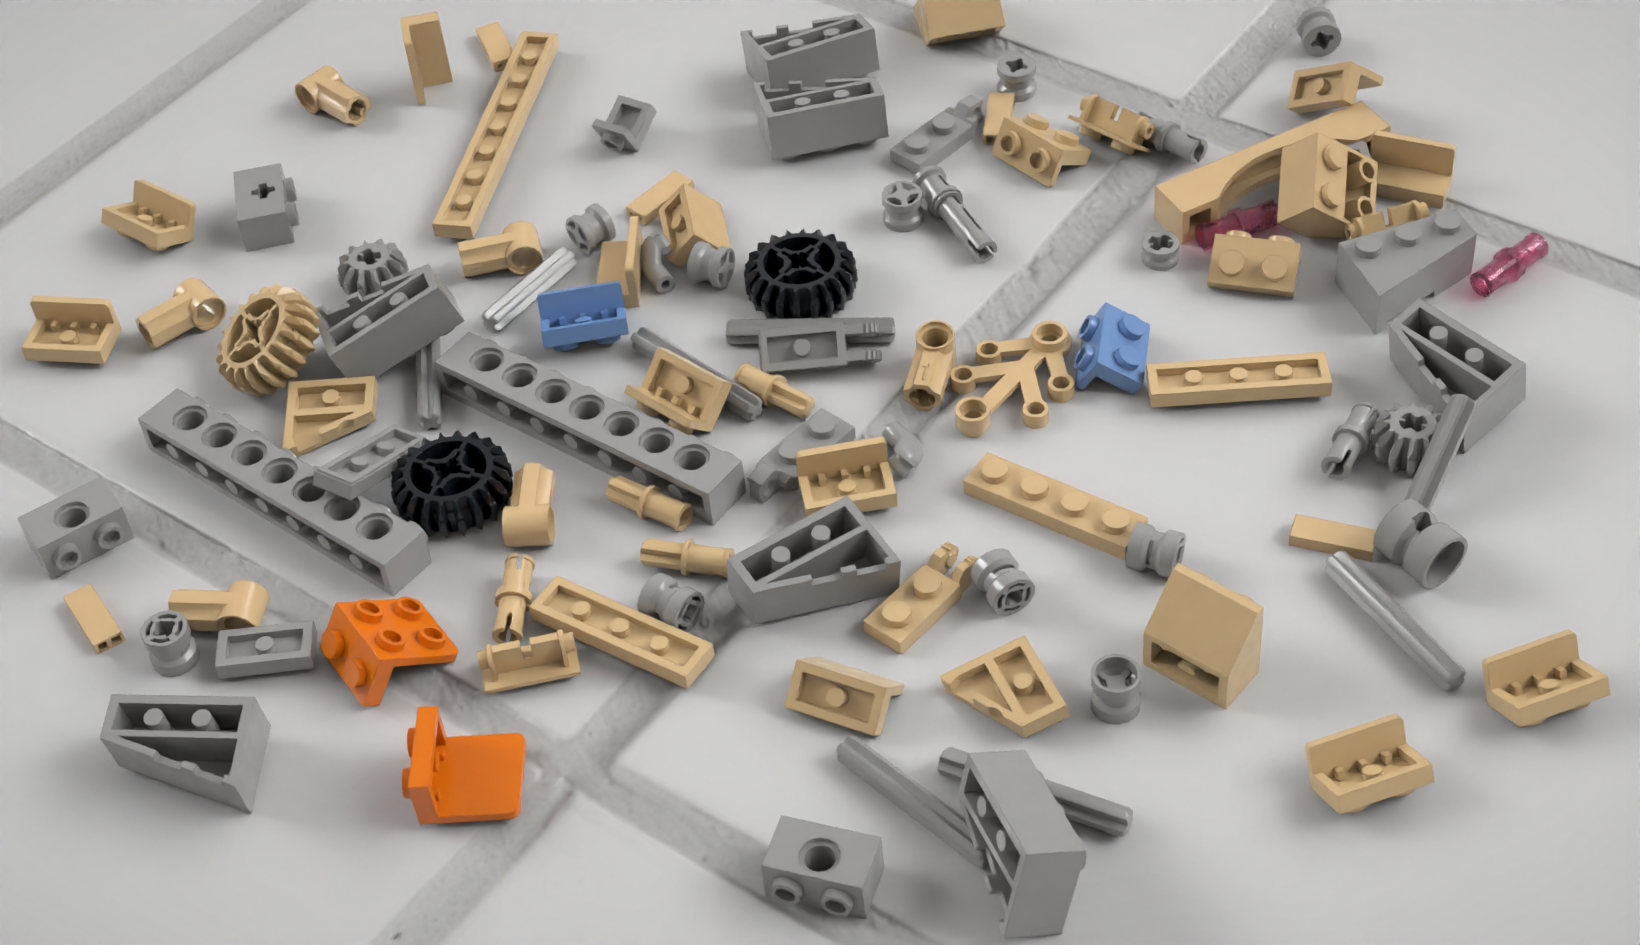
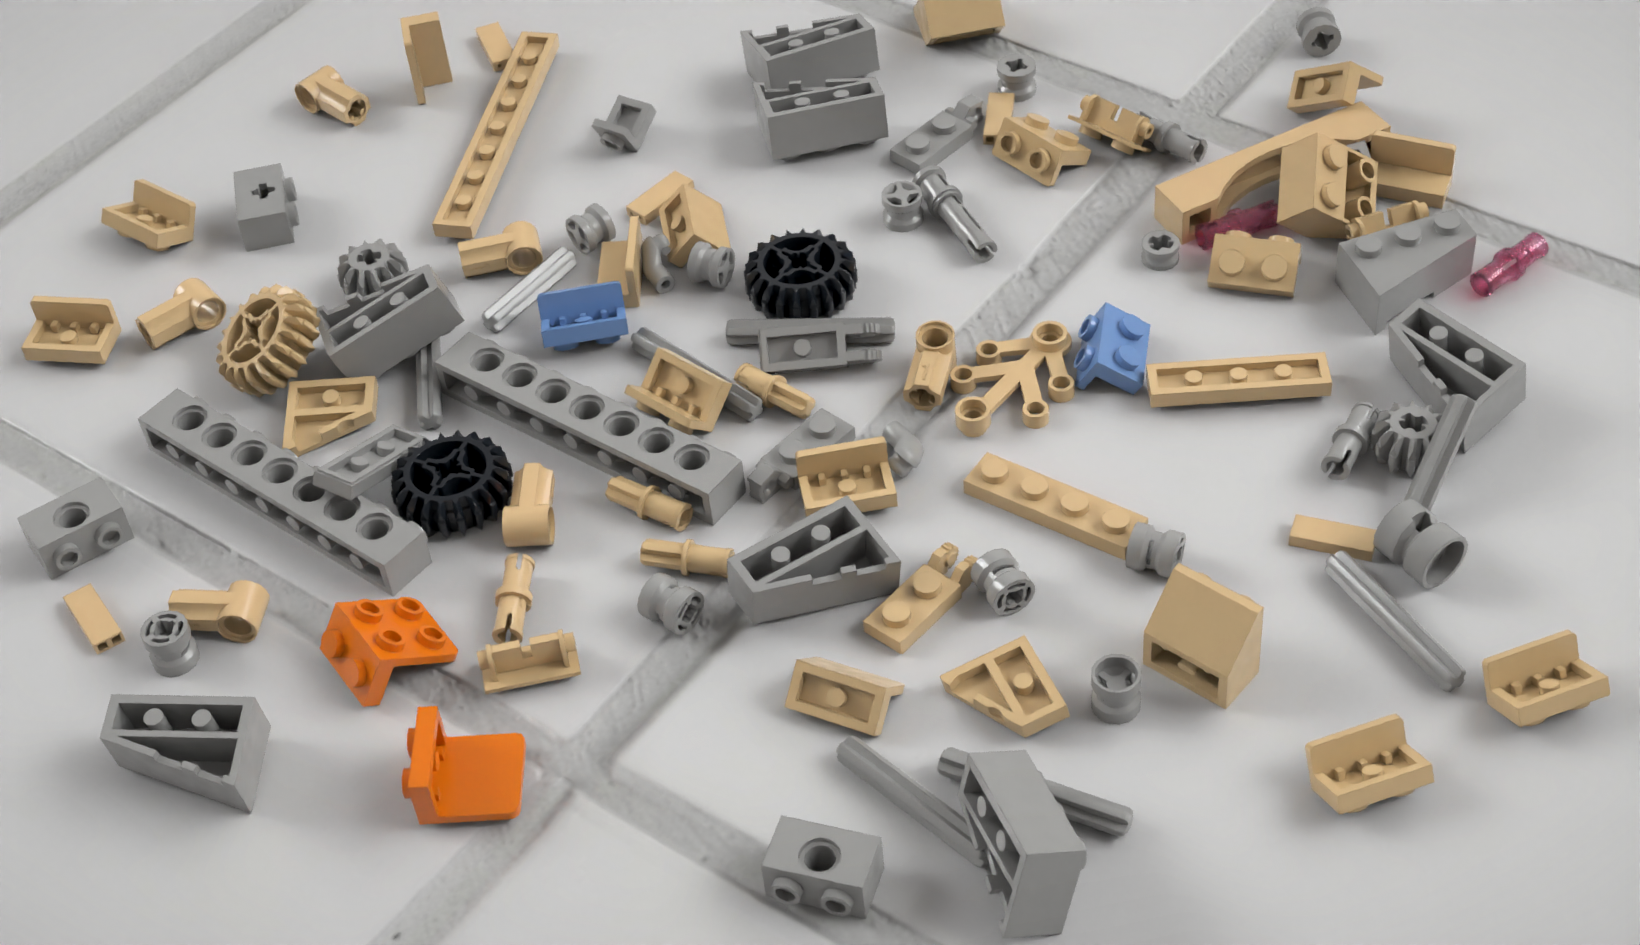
light grey plate [215,620,317,679] -> none
tan plate [529,576,715,689] -> none

